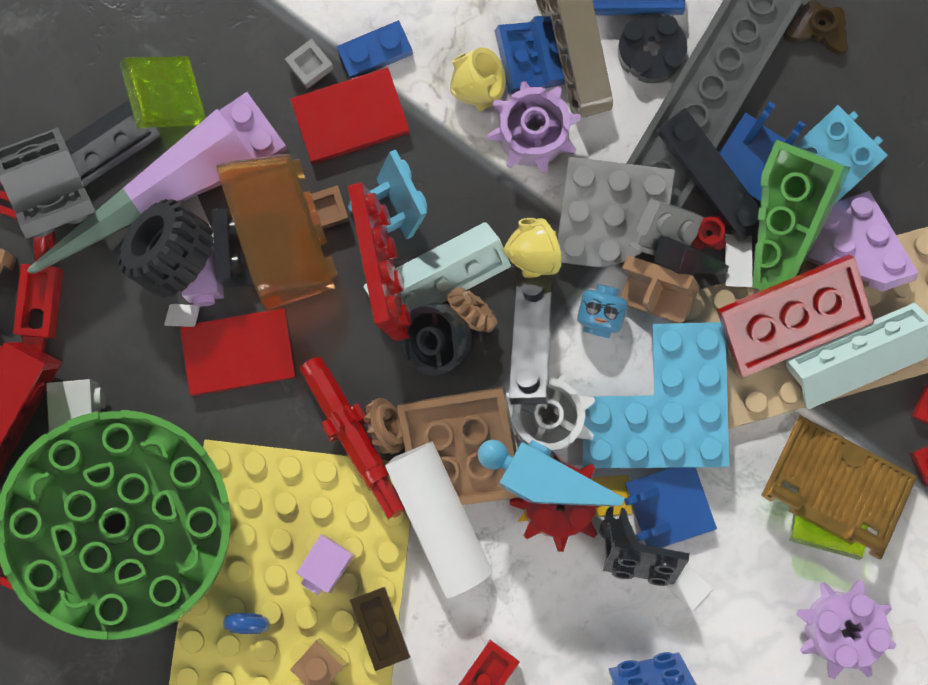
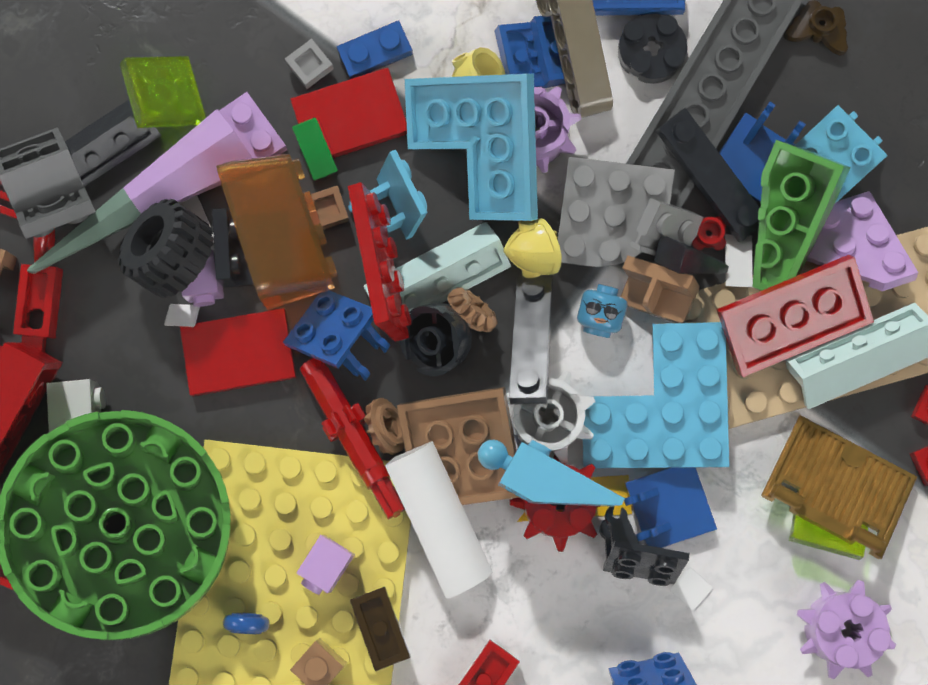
none -> blue plate [283,288,390,381]
none -> green sticker [292,118,338,180]
none -> medium azure plate [404,73,538,221]

